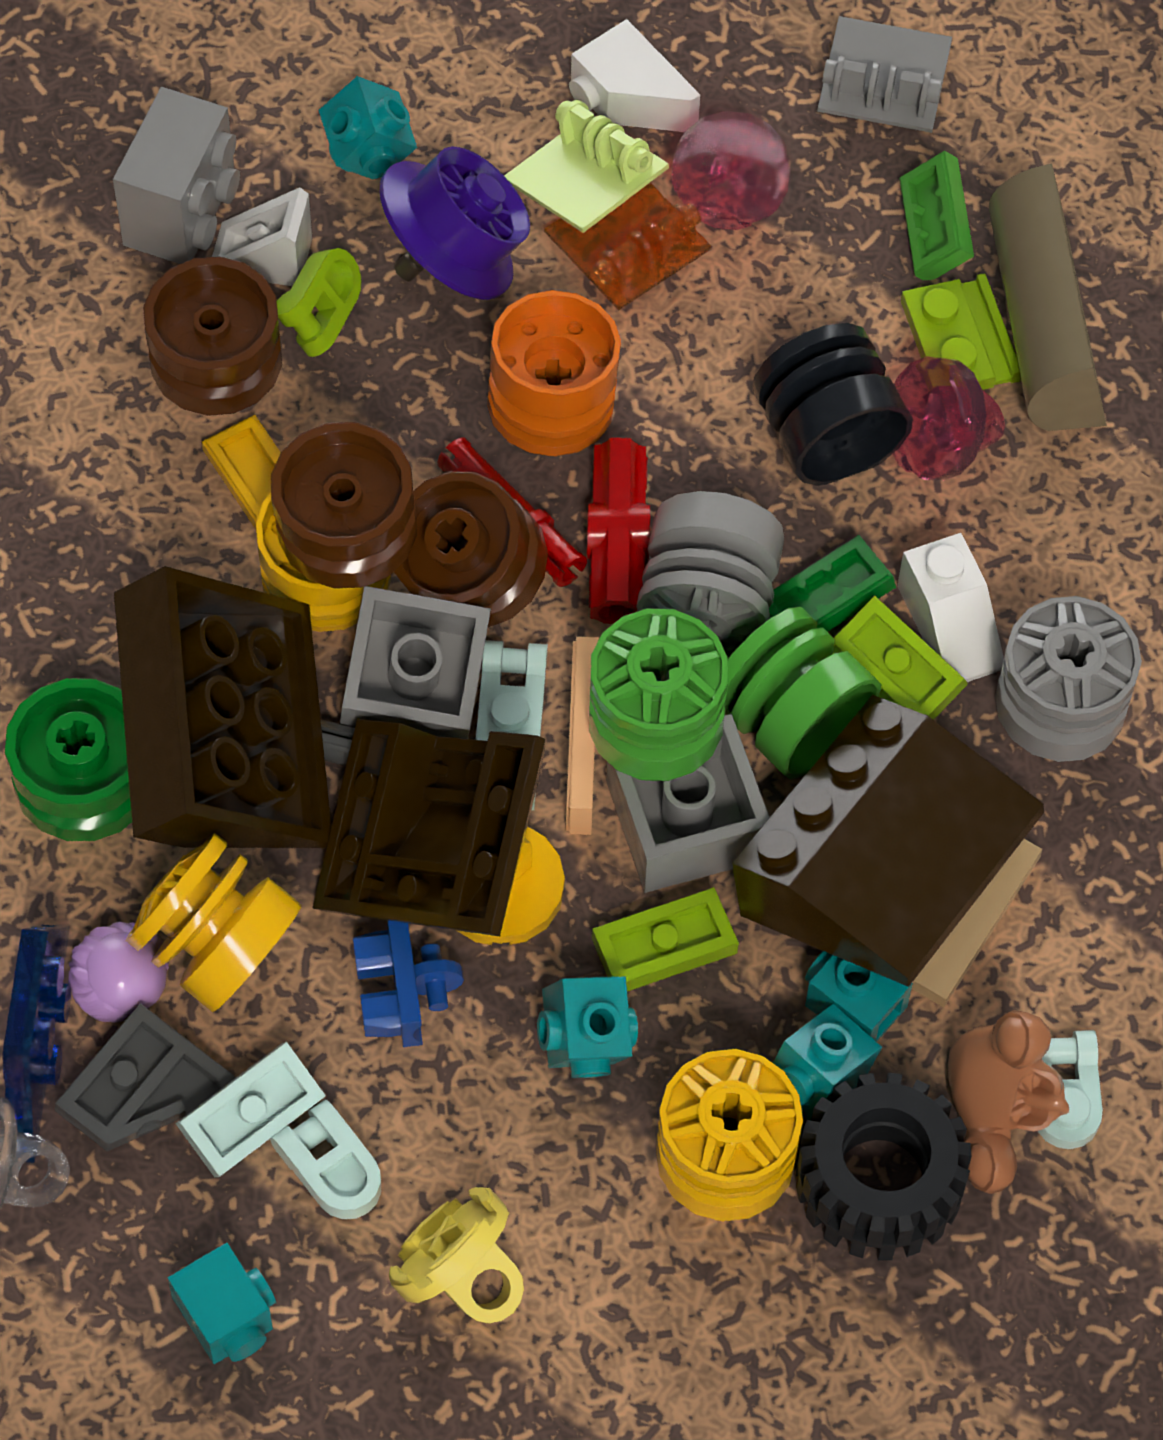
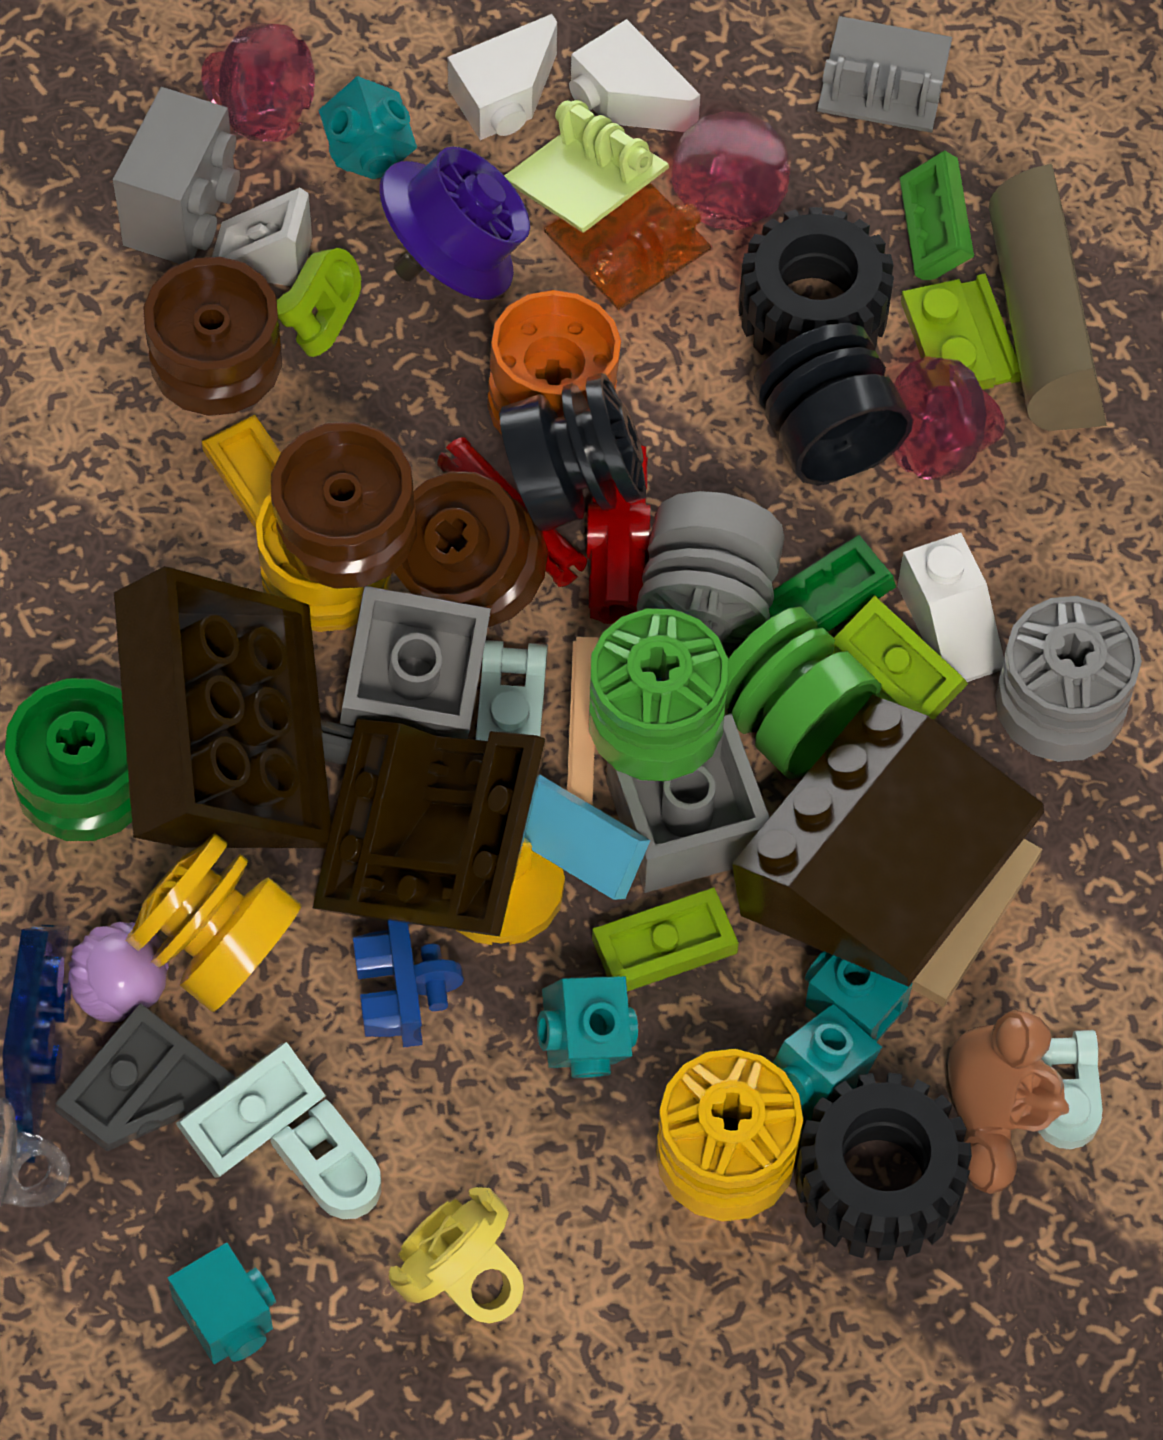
none -> clear pink tile [201,23,315,142]
none -> white slope [447,14,557,140]
none -> black wheel [499,373,646,532]
none -> medium azure tile [525,775,651,900]
none -> black tyre [739,207,894,355]

